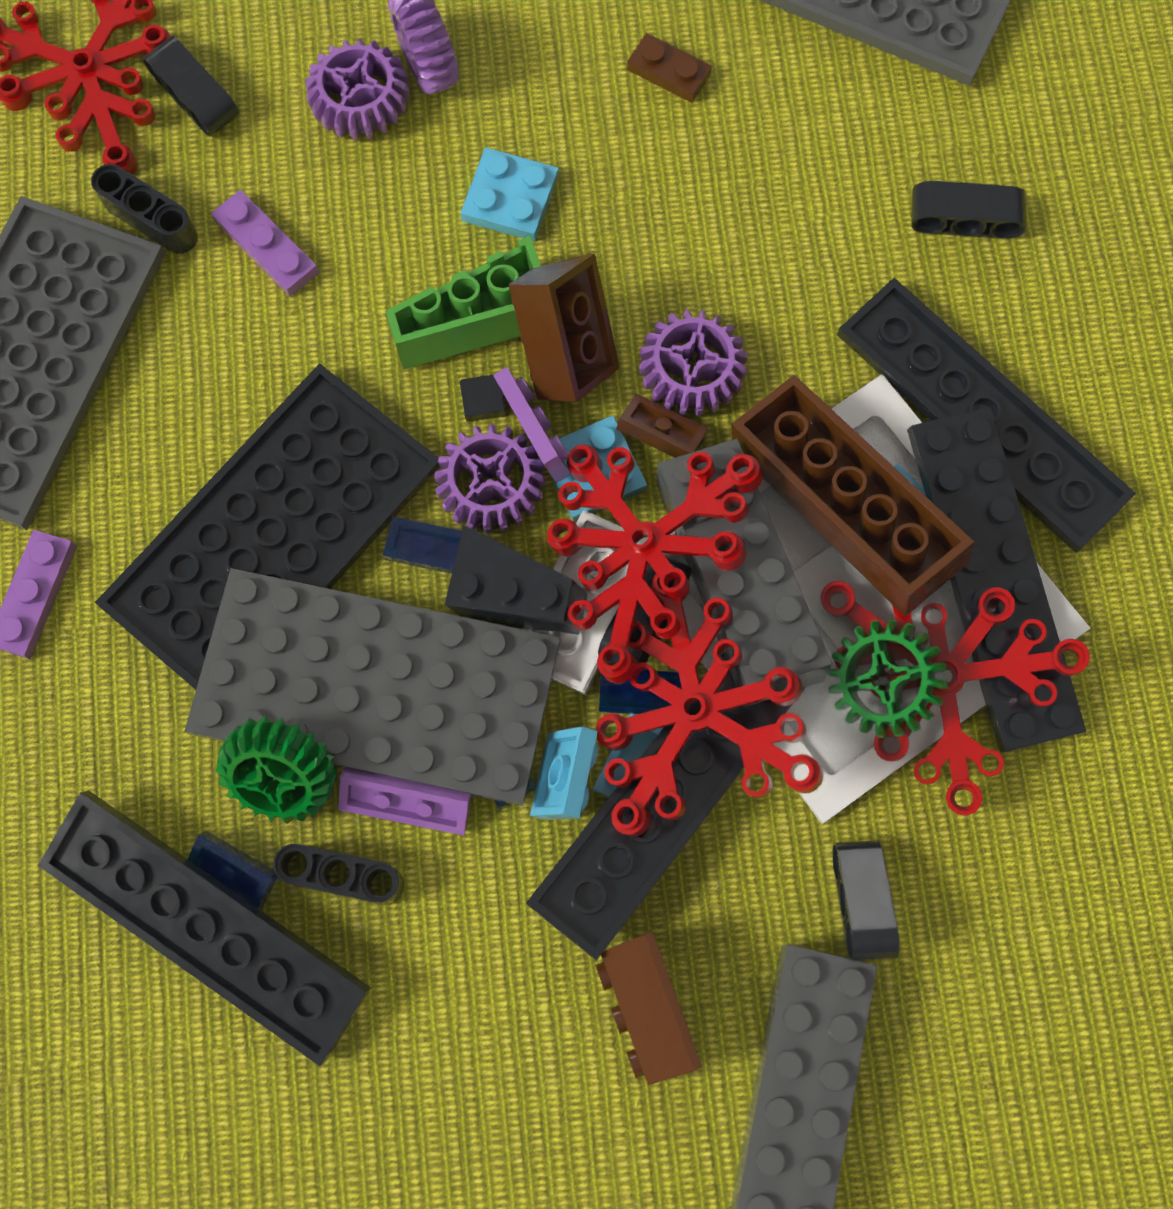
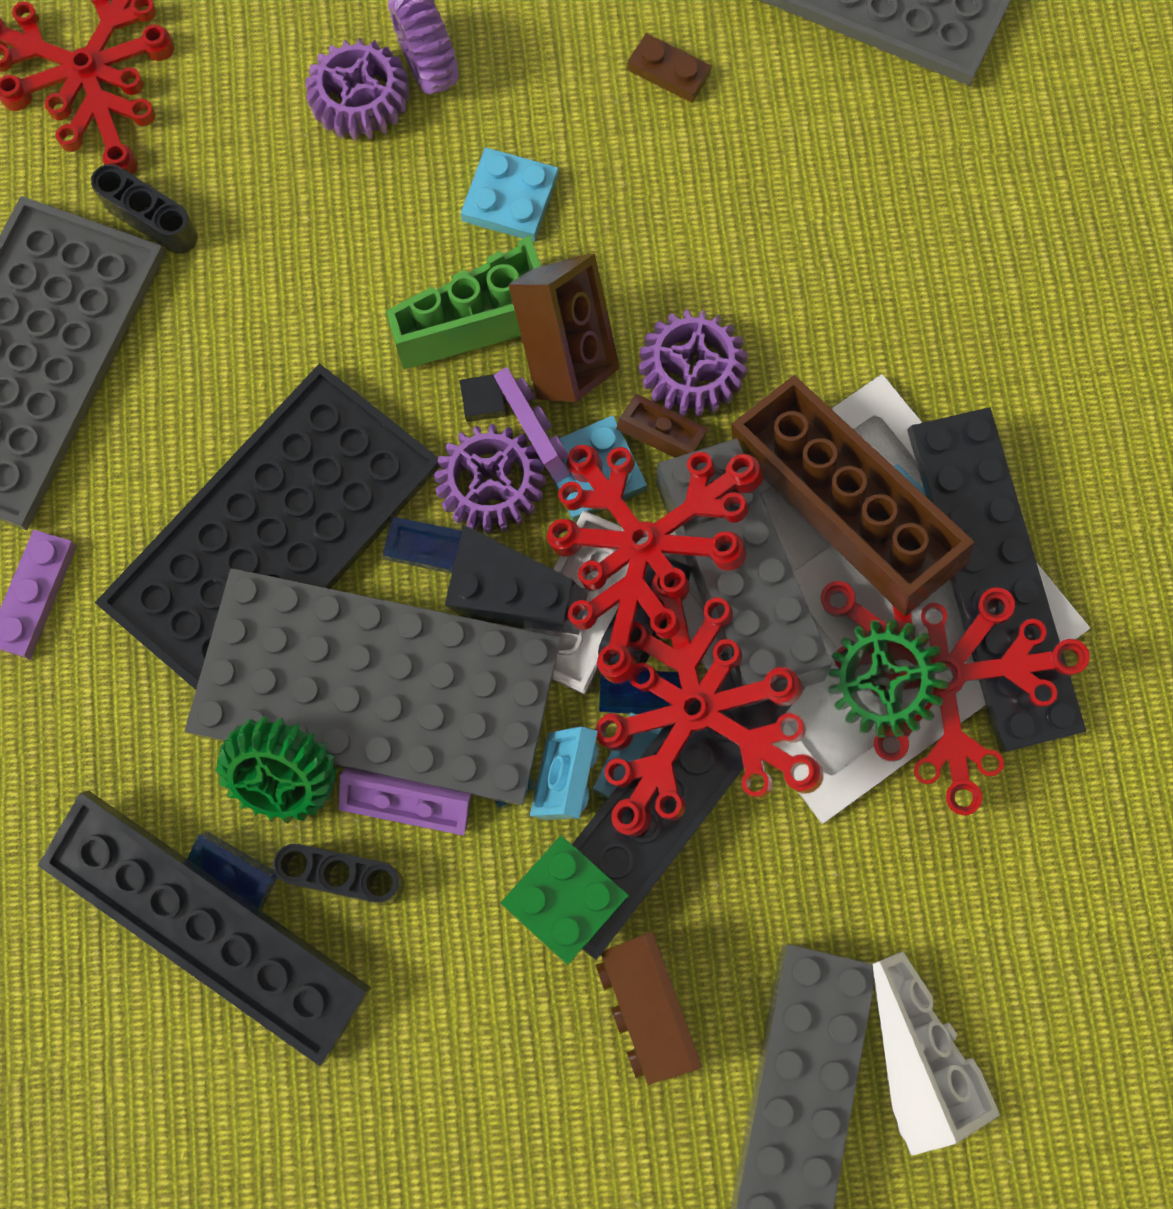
black beam [142,35,240,137] -> none
medium lavender plate [211,190,319,297] -> none
beam [833,840,899,960] -> none
black plate [837,278,1136,553] -> none
black beam [911,181,1026,239] -> none
none -> green plate [500,835,628,966]
none -> white wedge [873,952,1000,1155]

